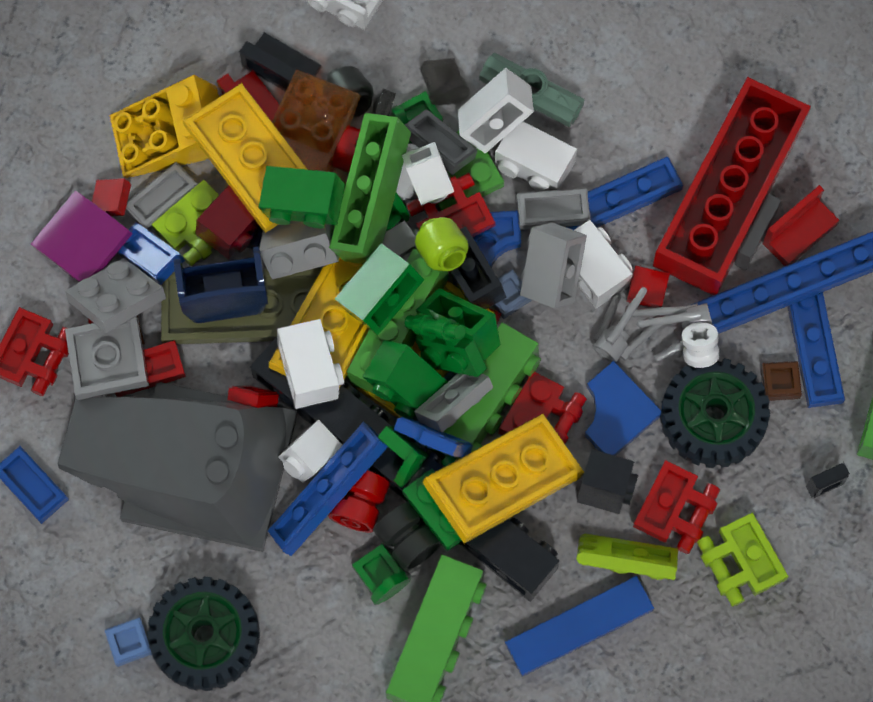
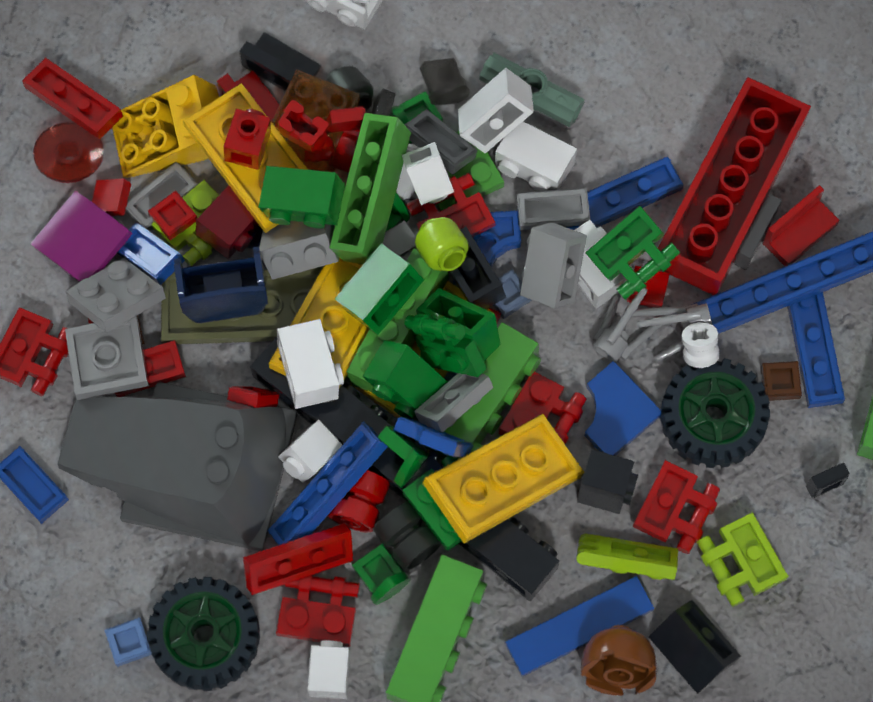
none -> red plate [22,57,123,140]
none -> clear red dish [33,122,104,183]
none -> red tile [148,190,198,241]
none -> red brick [223,108,271,170]
none -> red plate [243,523,353,595]
none -> red plate [276,575,360,647]
none -> red animal [278,100,335,162]
none -> white brick [308,640,350,699]
none -> red tile [326,106,366,133]
none -> dark orange cylinder [581,625,657,695]
none -> green plate [585,206,680,300]
none -> black panel [648,600,741,694]

